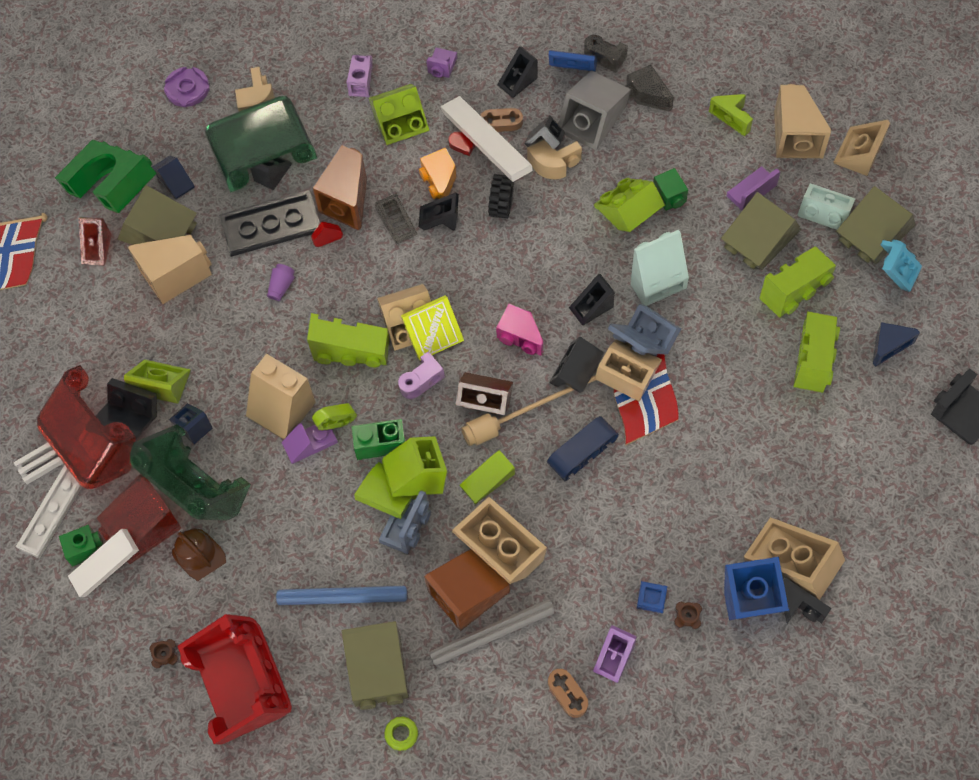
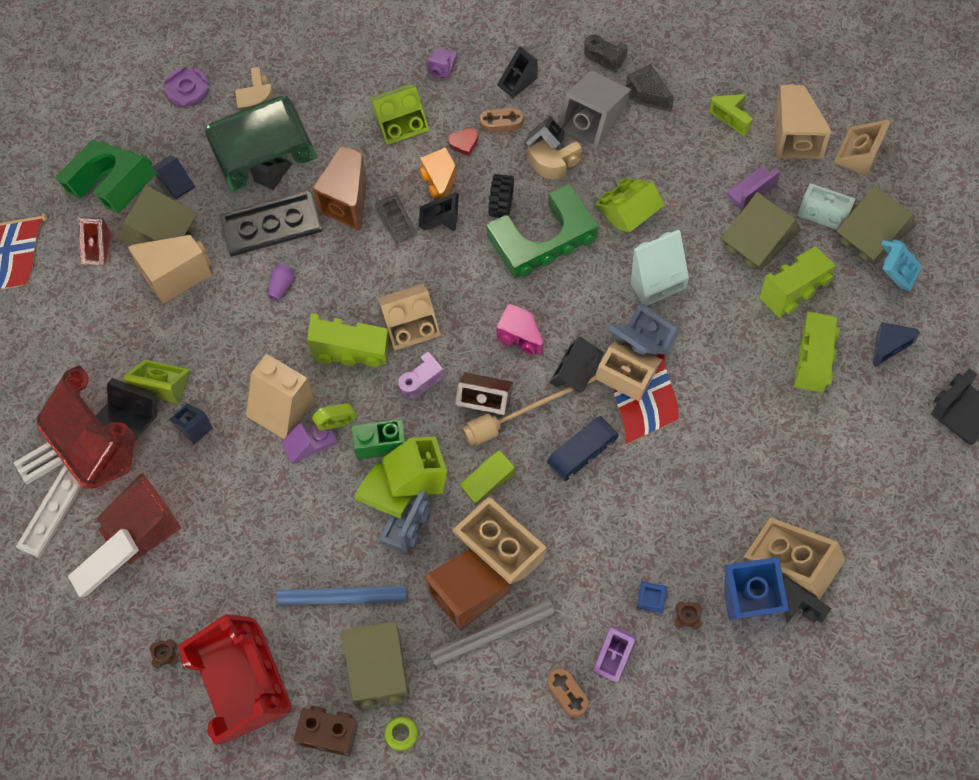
green brick [59,525,103,567] -> none
clear green windscreen [130,424,251,521] -> none
reddish brown piece [172,528,226,581] -> none
red tile [311,221,343,247] -> none
lavender leg [347,55,372,97] -> none
neon yellow tile [401,295,464,361] -> none
white tile [440,96,533,182] -> none
blue slope [548,50,597,72] -> none
black slope [569,274,615,326] -> none
green brick [653,168,688,211] -> none
none -> reddish brown brick [294,706,358,757]
none -> green arch [486,184,598,279]

